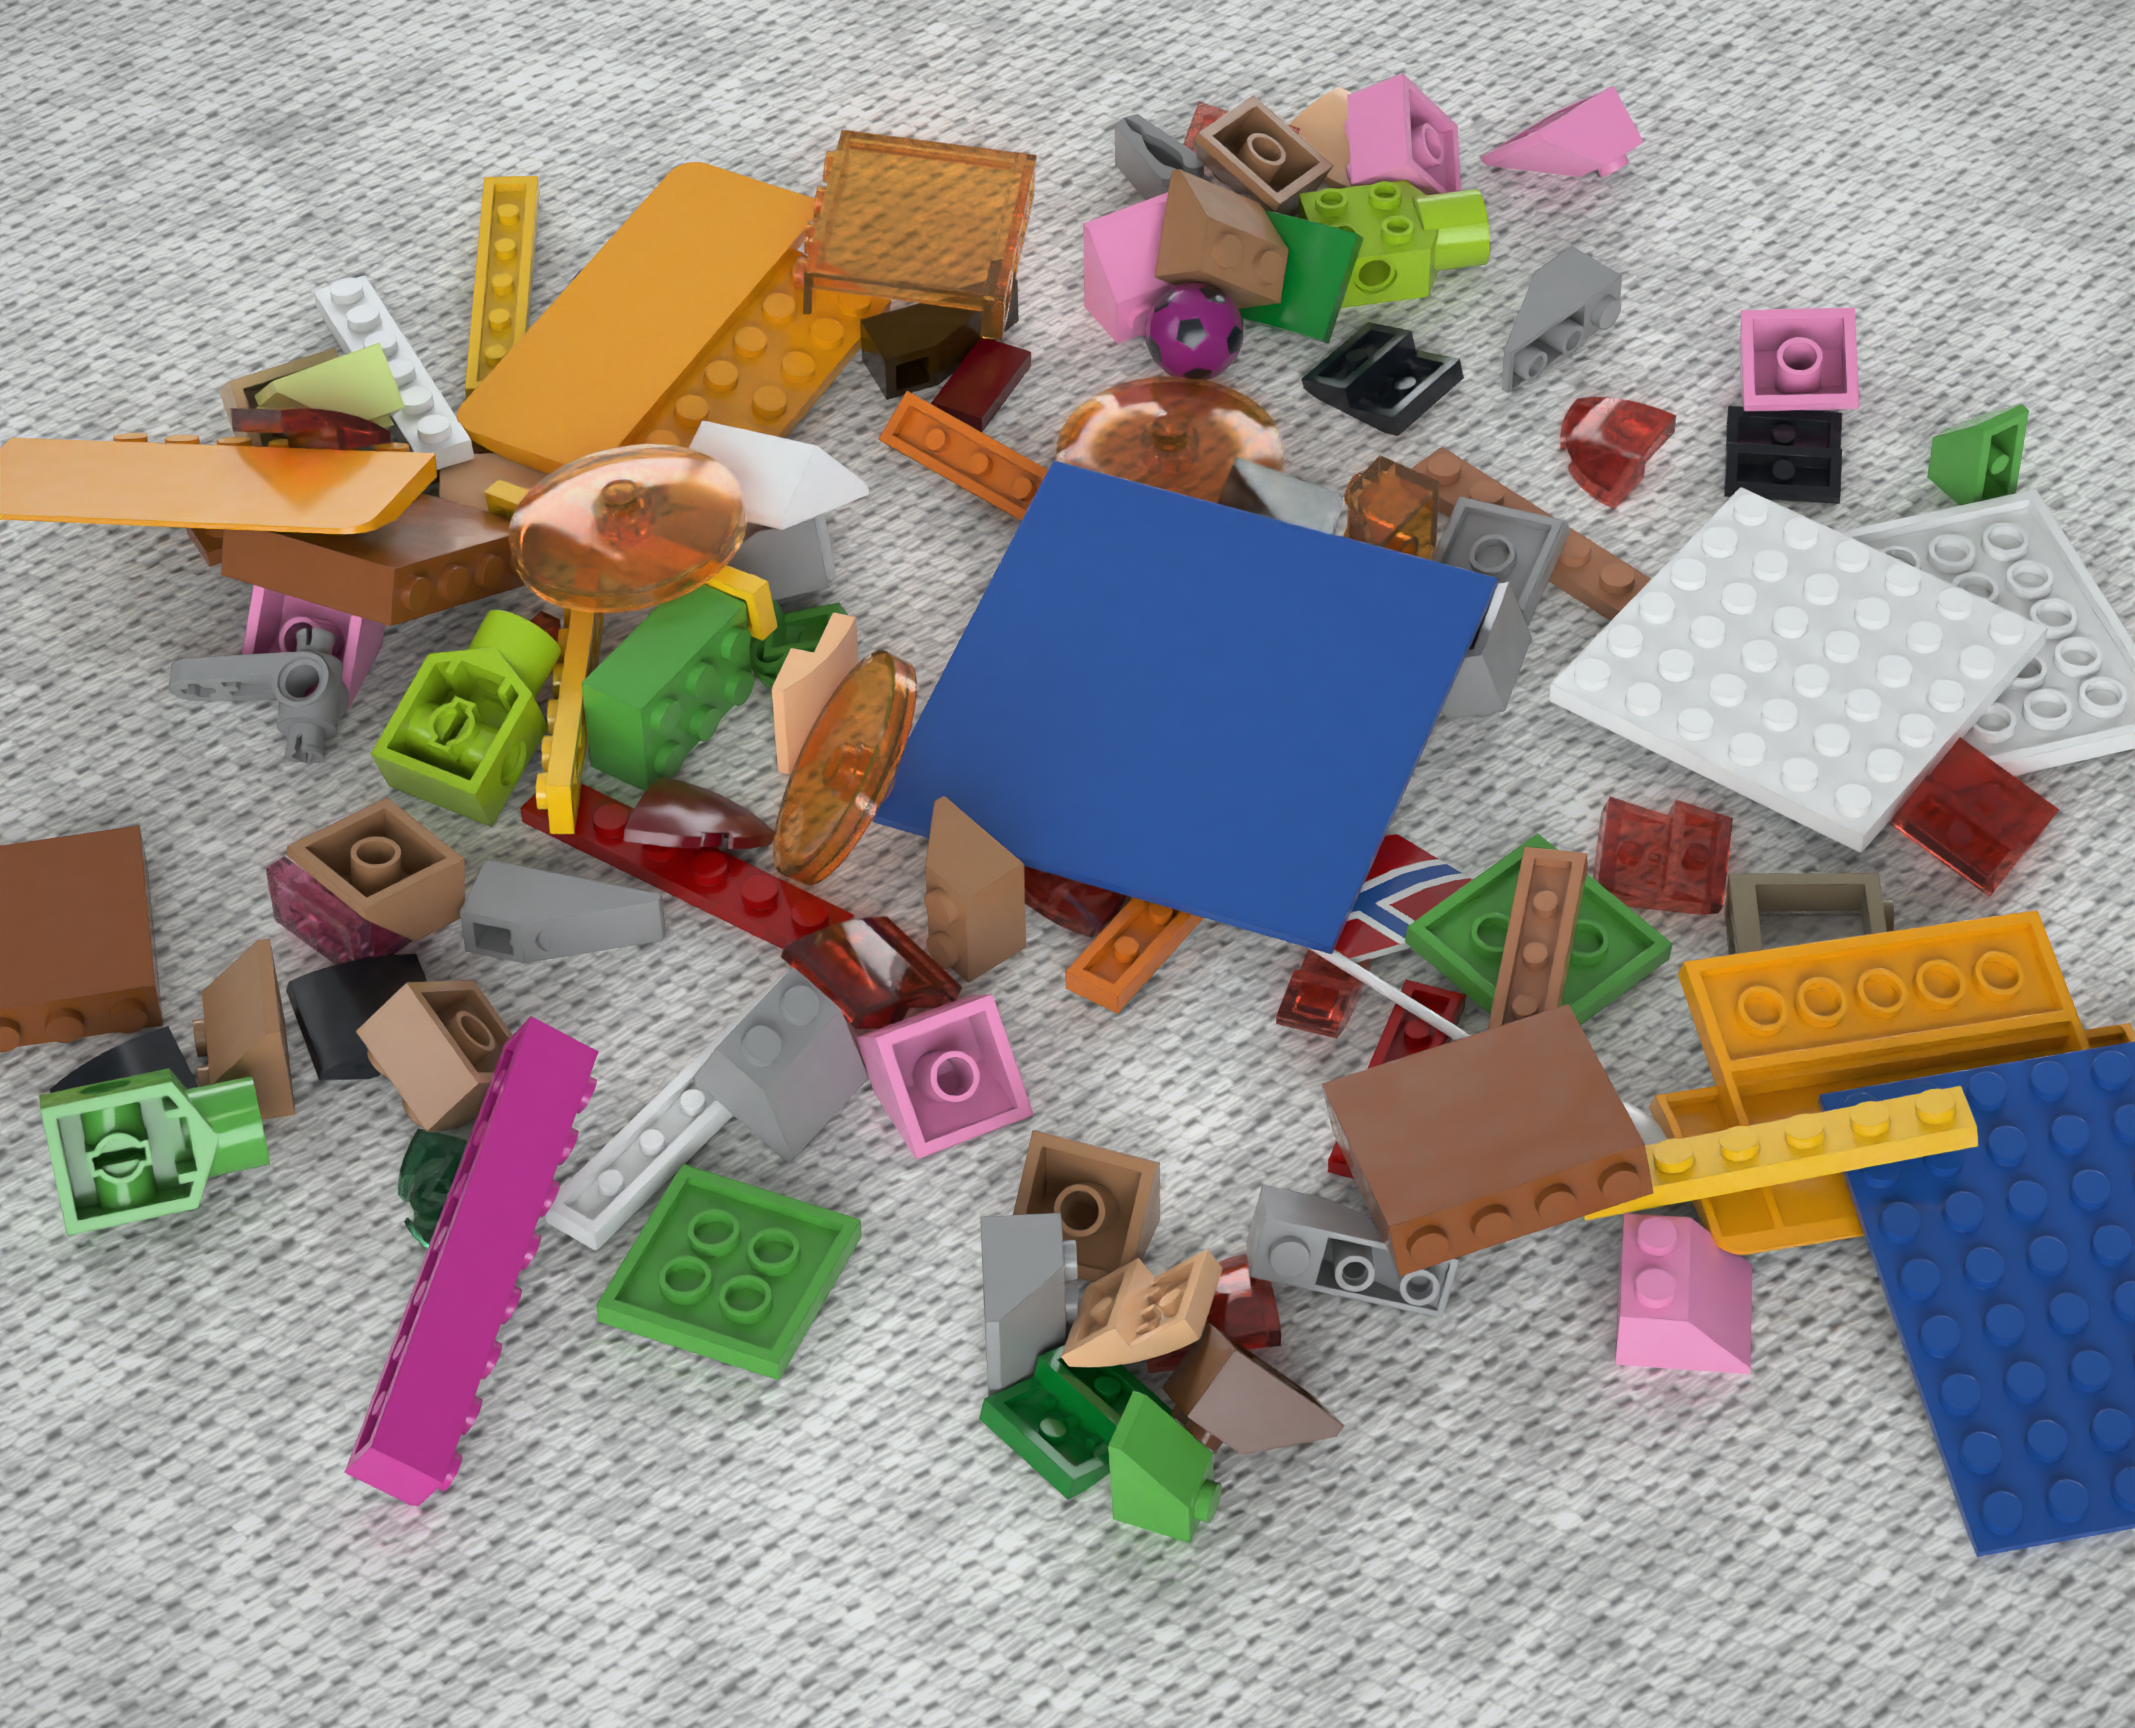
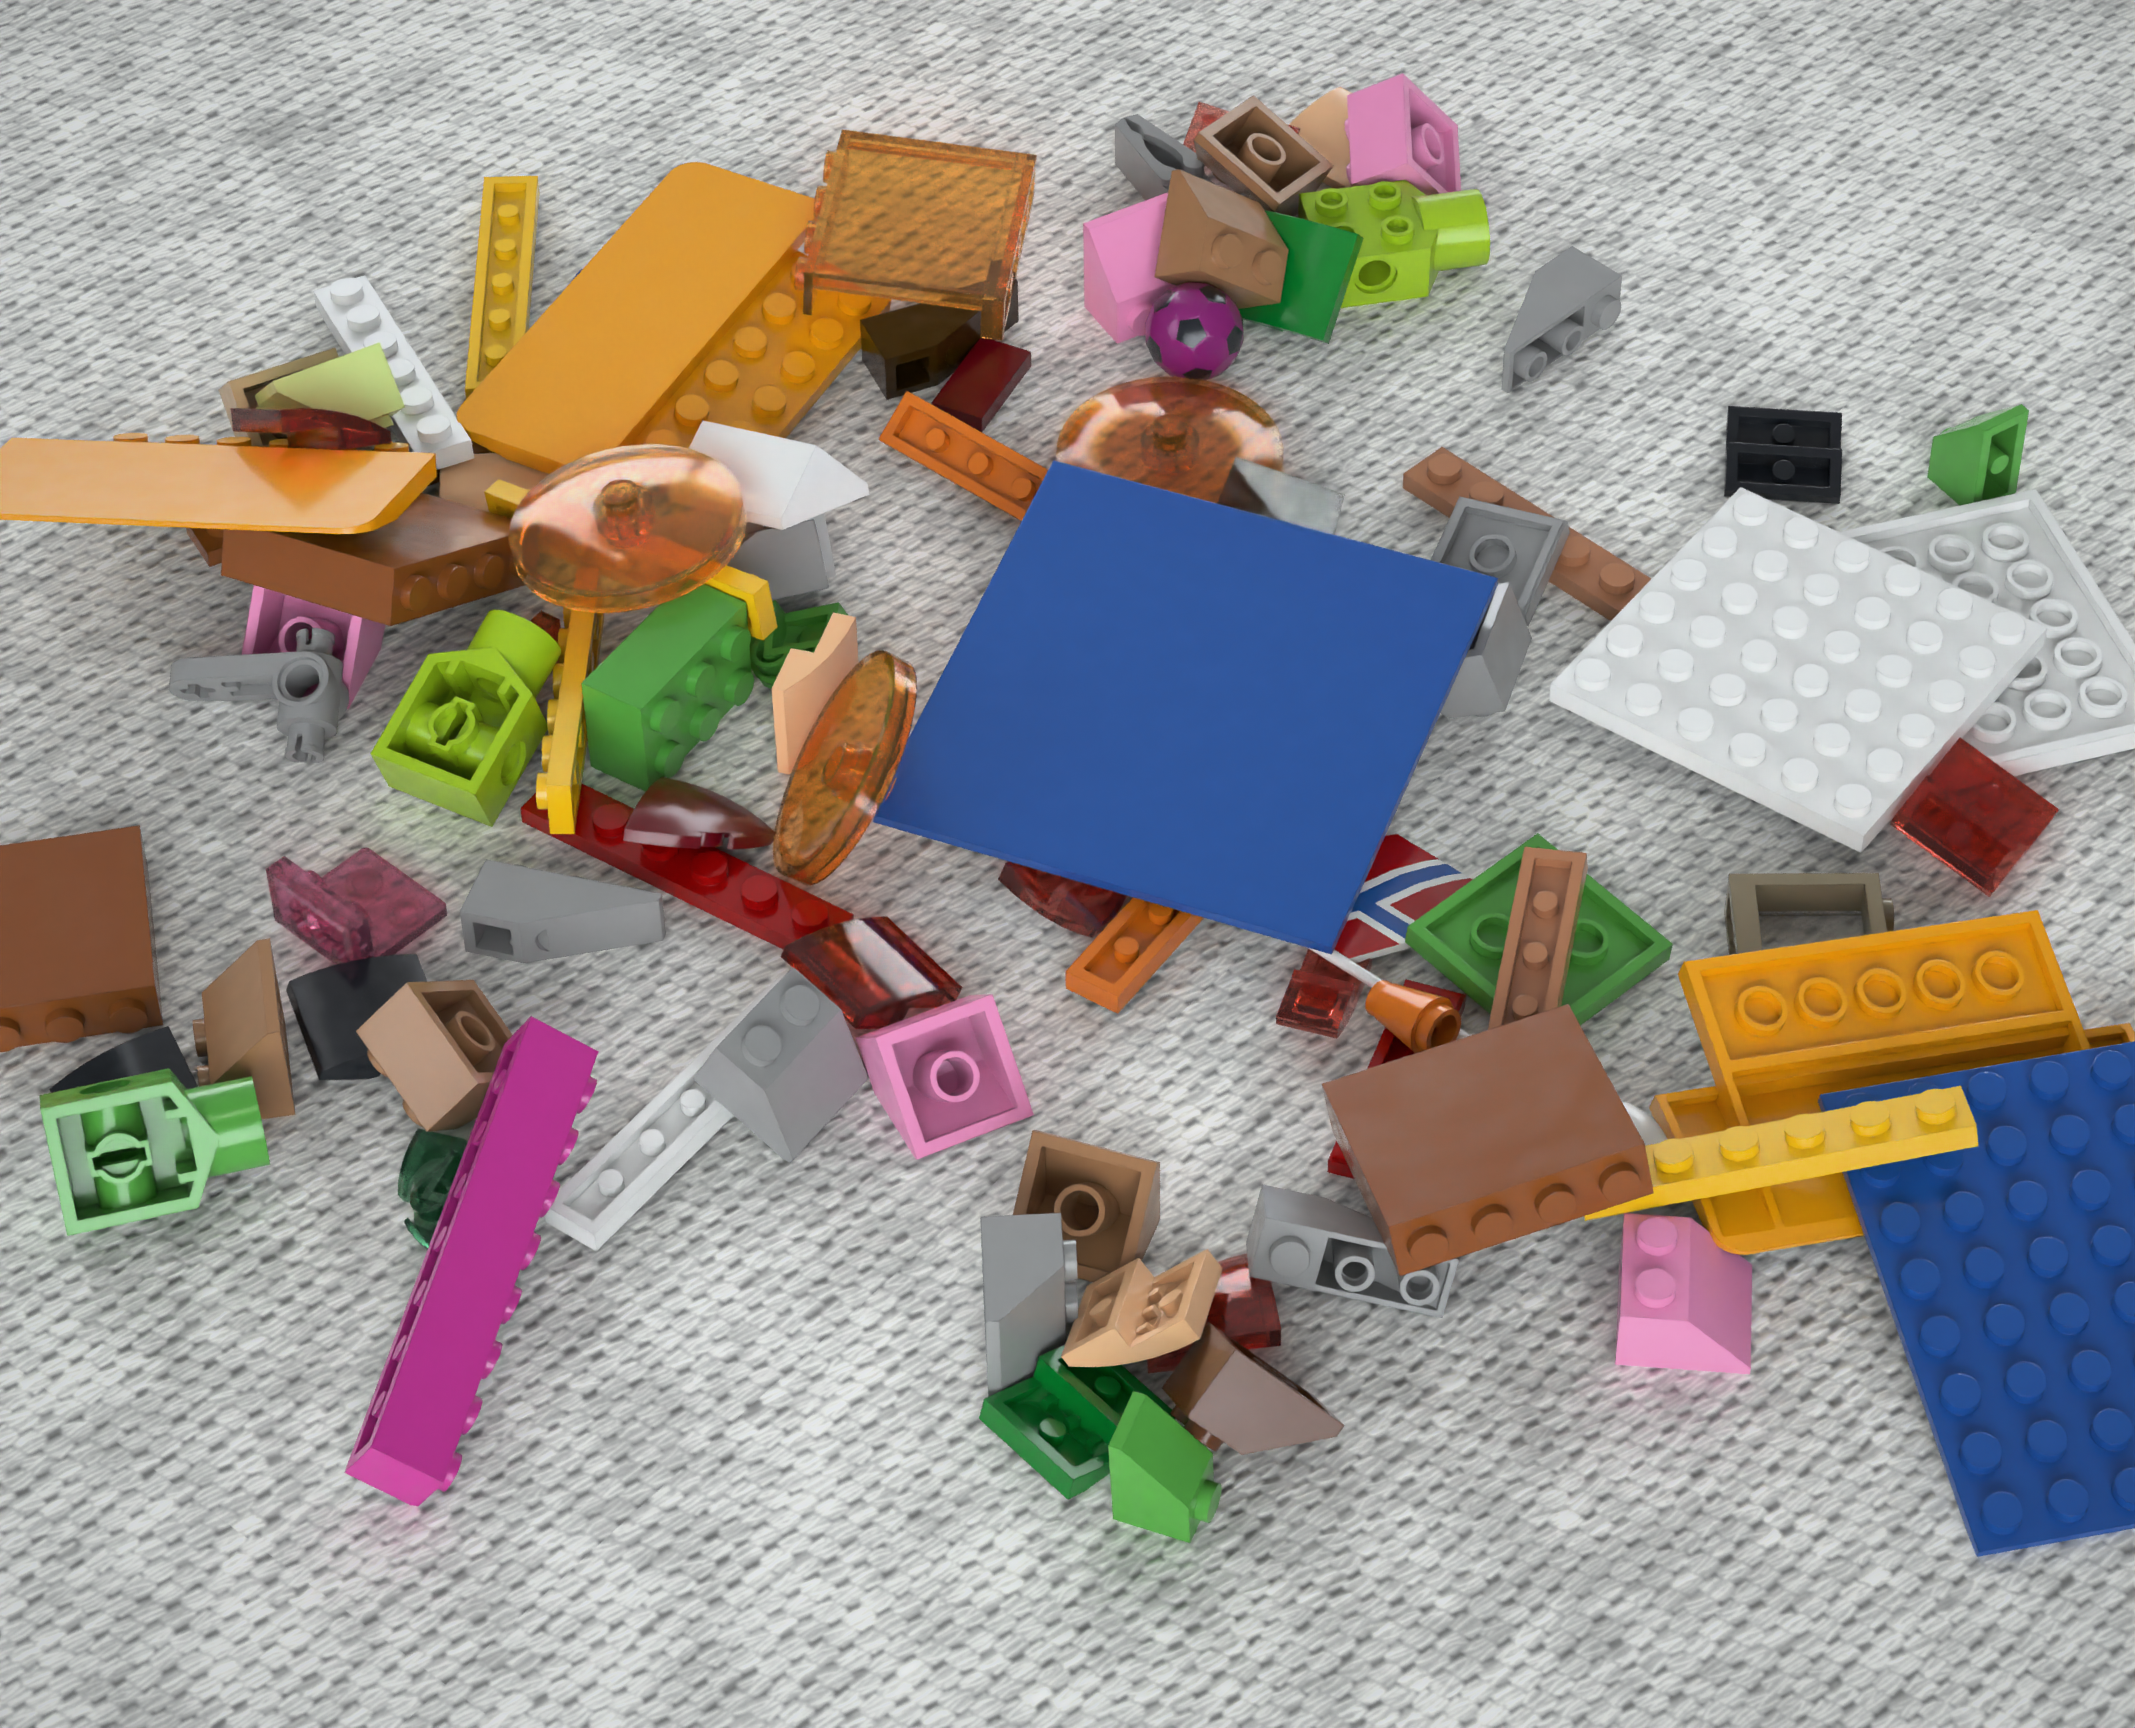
medium nougat slope [287,797,465,942] -> none
bright green plate [596,1163,862,1380] -> none
medium nougat slope [924,796,1026,983] -> none
black slope [1301,322,1464,436] -> none
clear orange slope [1343,455,1440,560] -> none
bright pink slope [1480,86,1643,178] -> none
clear red brick [1560,397,1676,509] -> none
clear red slope [1592,796,1733,915] -> none
bright pink slope [1739,307,1859,411] -> none
none -> orange cone [1365,980,1461,1053]

